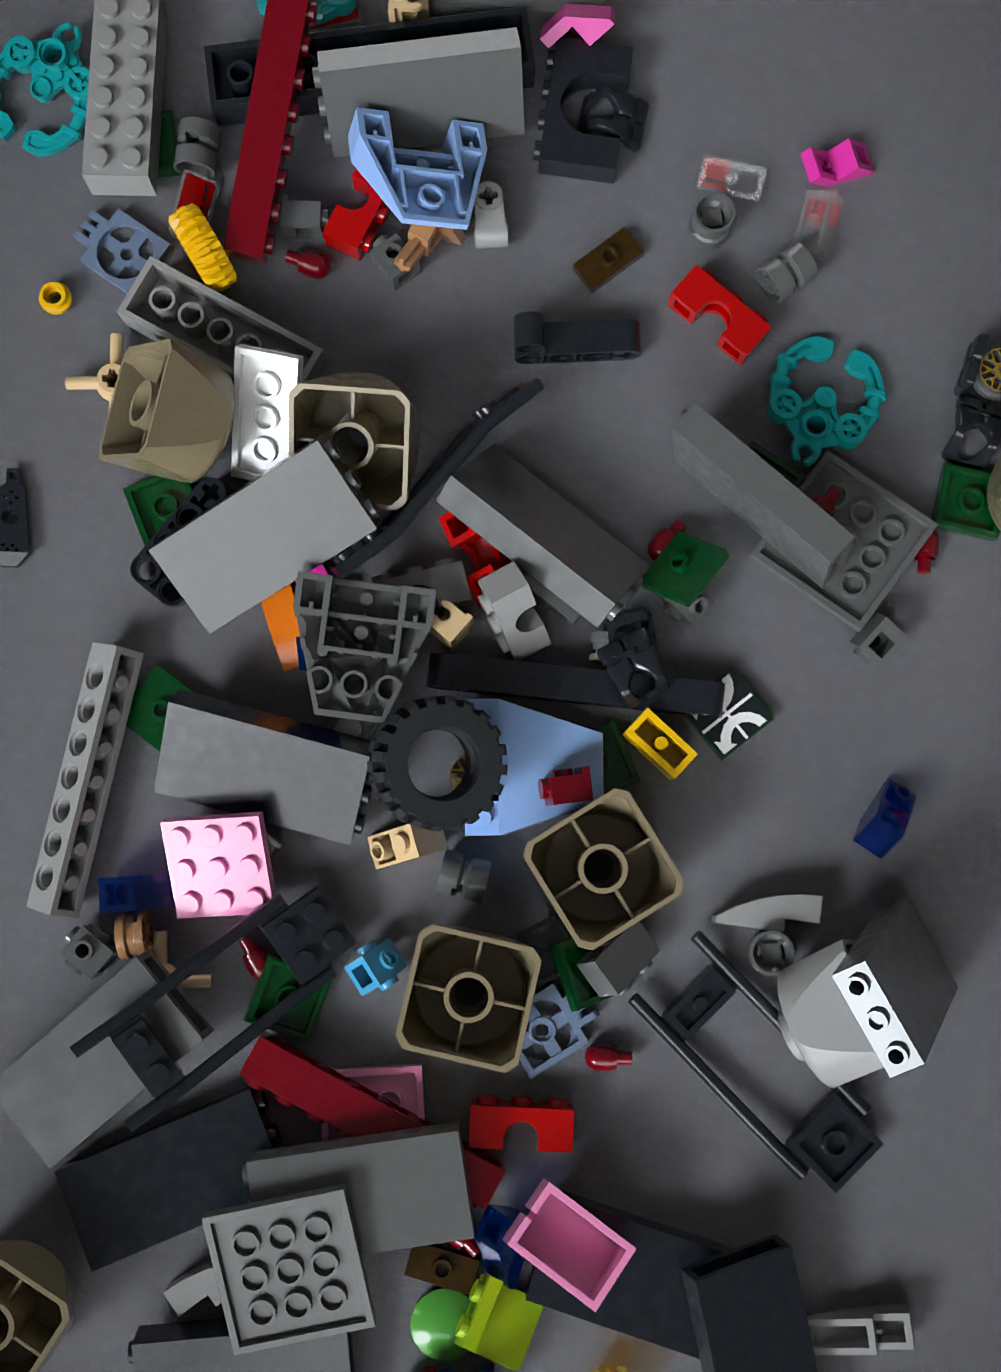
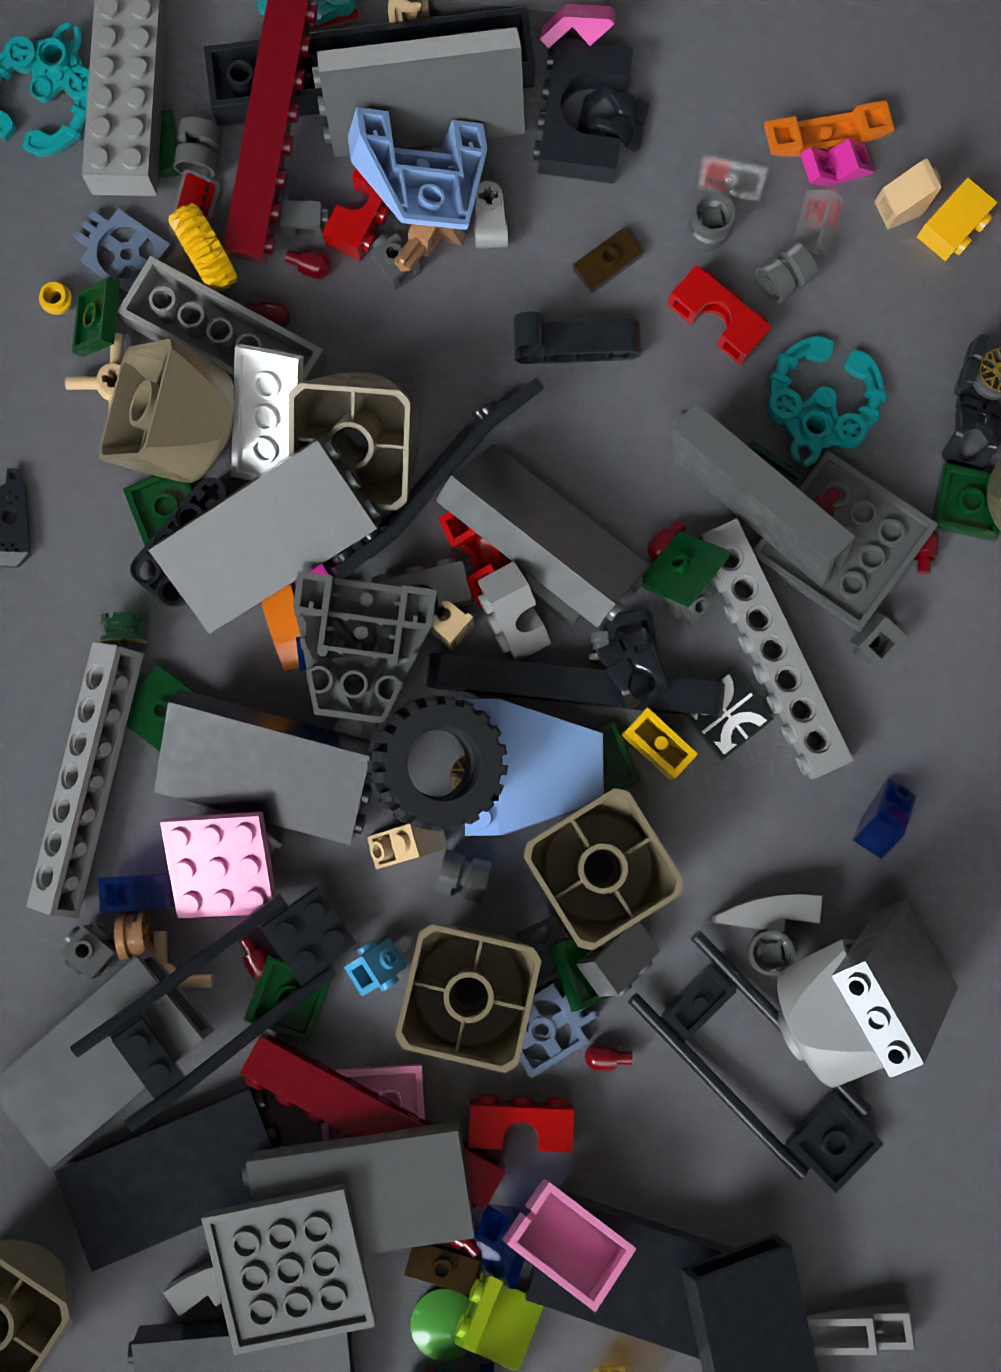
dark red brick [538,766,593,806] -> none
none -> dark green tile [72,276,120,357]
none -> clear green wheel [100,612,148,645]
none -> dark red cylinder [245,300,290,328]
none -> light grey brick [698,519,854,779]
none -> orange slope [763,100,895,157]
none -> tan slope [875,158,942,230]
none -> yellow brick [917,178,998,262]

